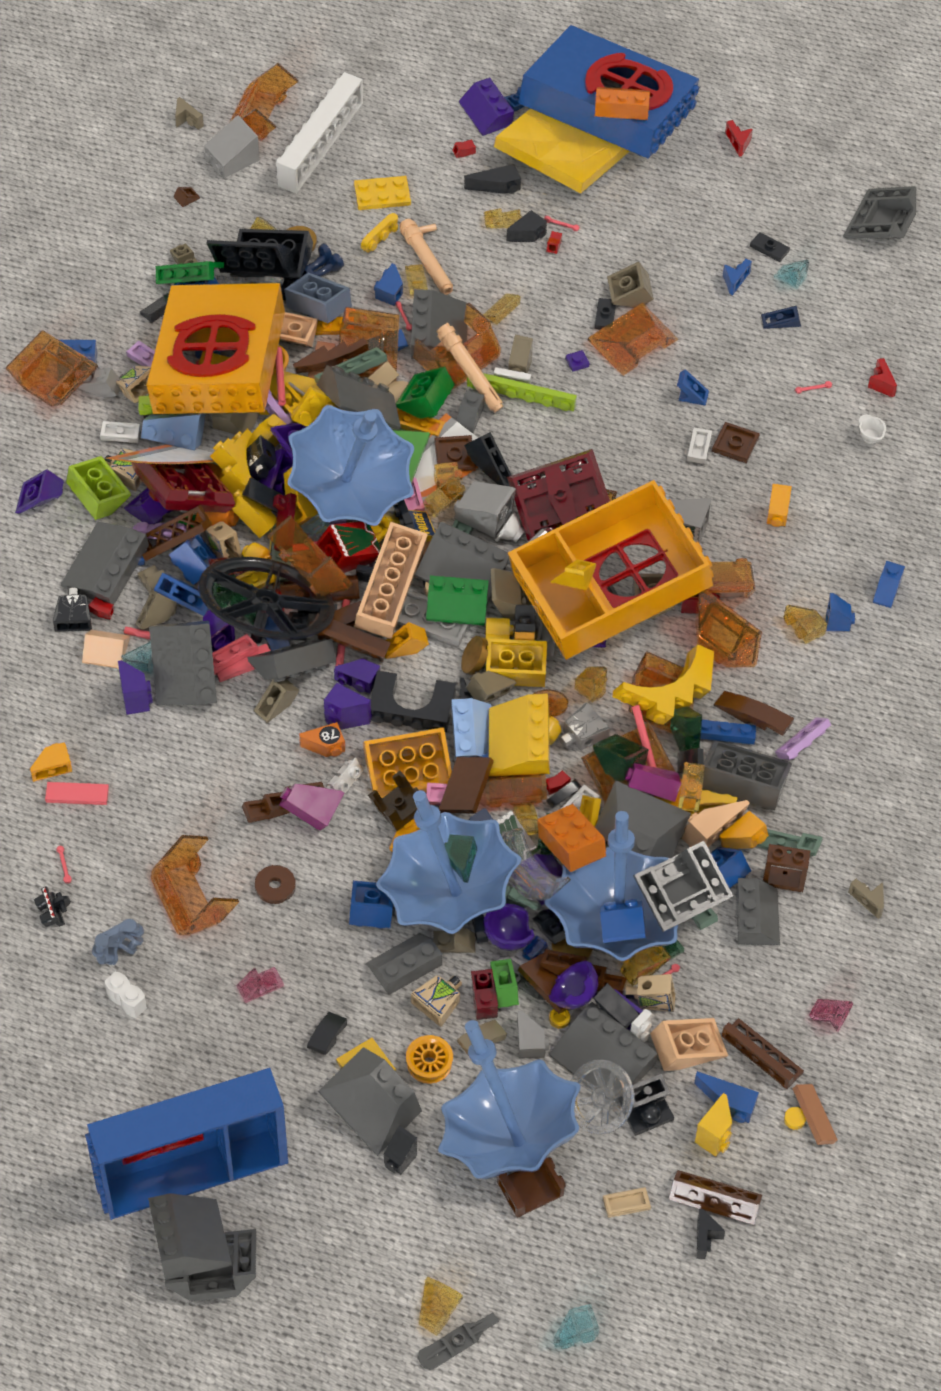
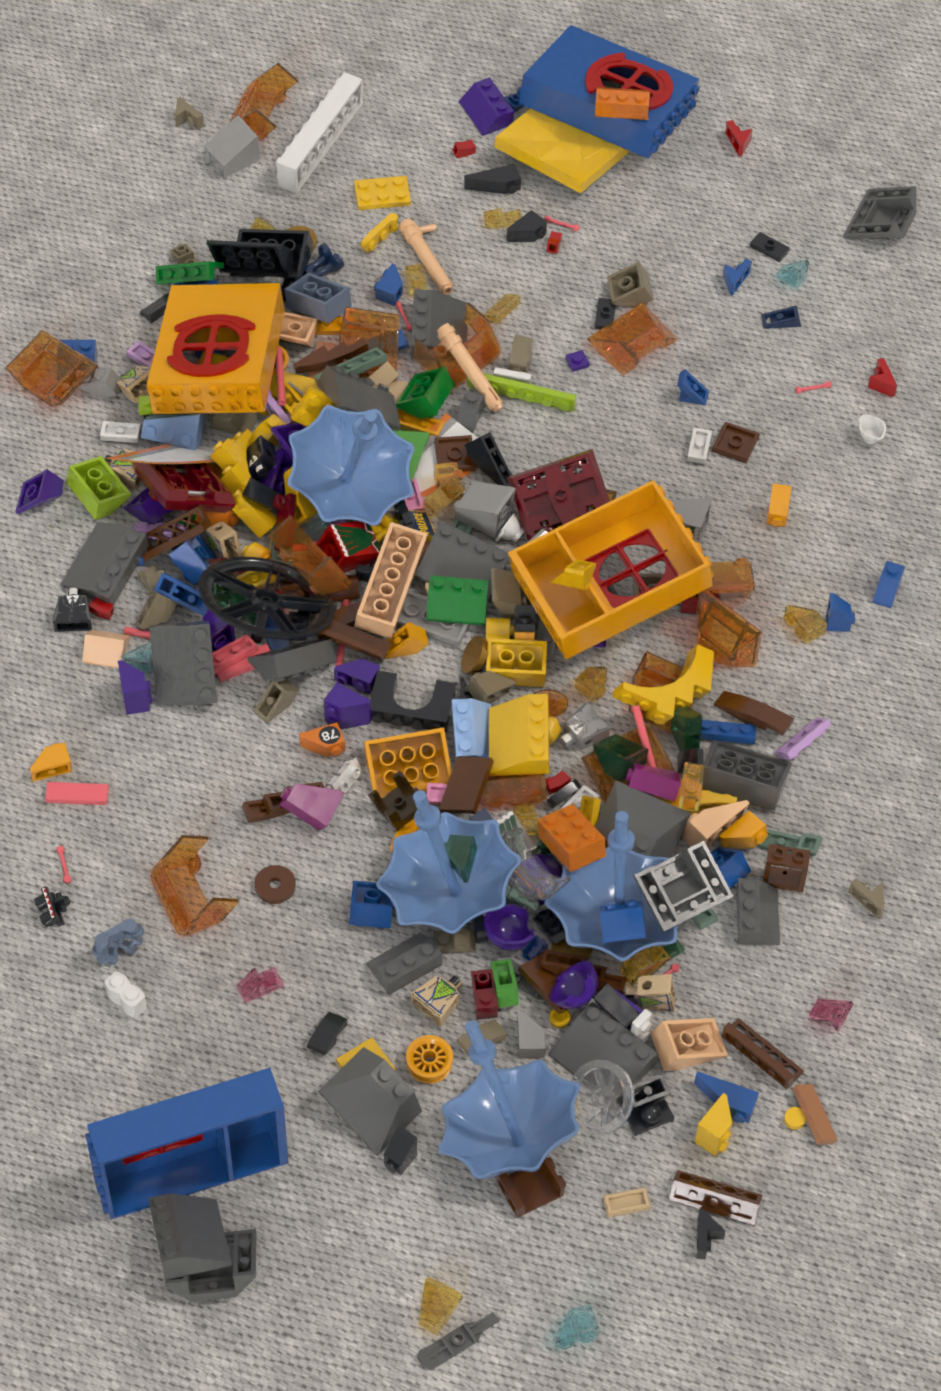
reddish brown slope [173,187,200,207] -> none

